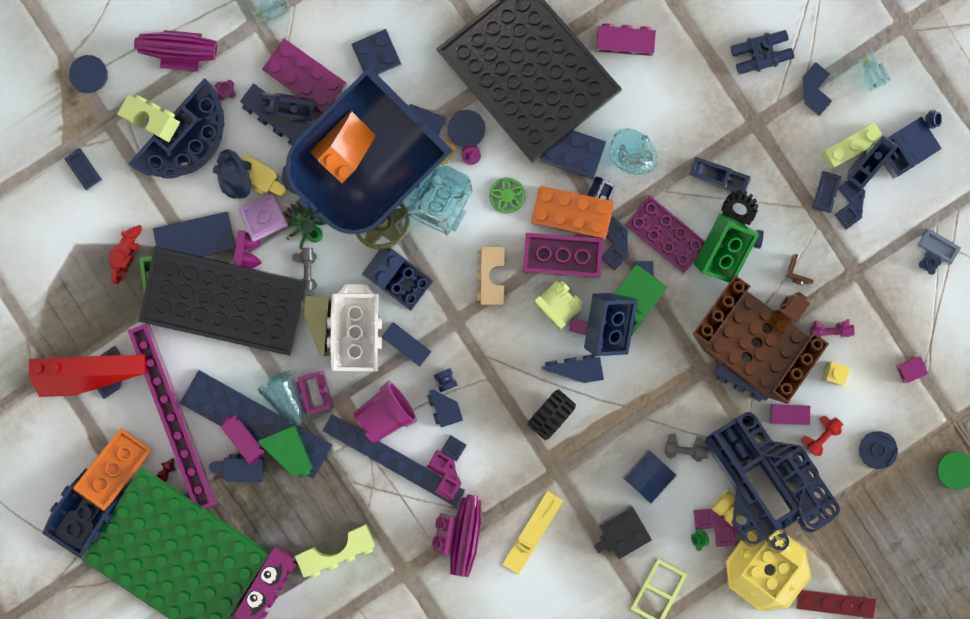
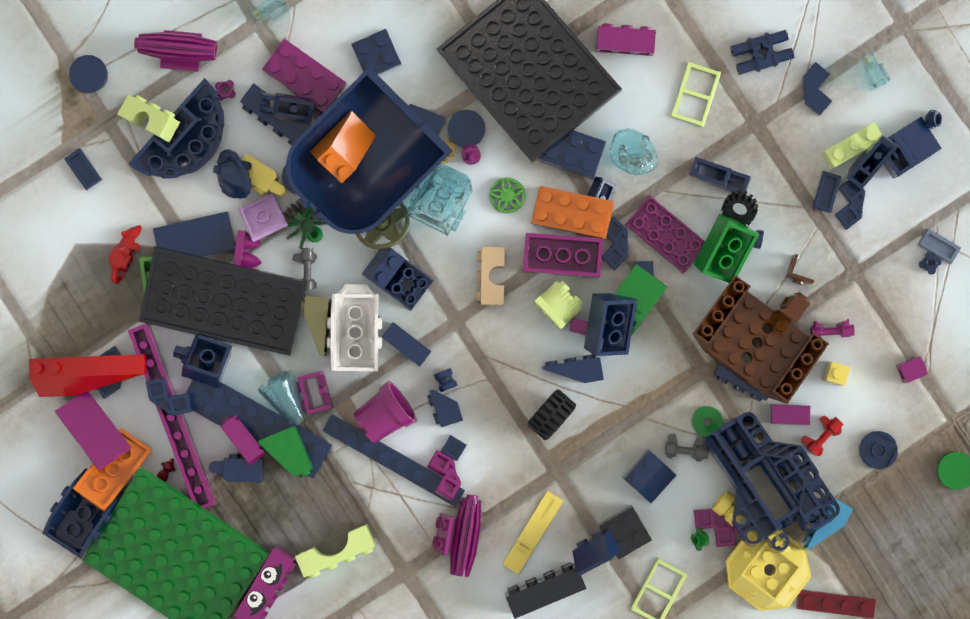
none -> magenta tile [55,391,131,471]
none -> dark blue tile [146,378,192,416]
none -> dark blue hinge [173,335,232,388]
none -> black brick [505,562,587,619]
none -> dark blue slope [572,529,621,577]
none -> yellowish green window [671,62,721,127]
none -> green piece [691,406,723,437]
none -> dark azure slope [802,499,853,551]

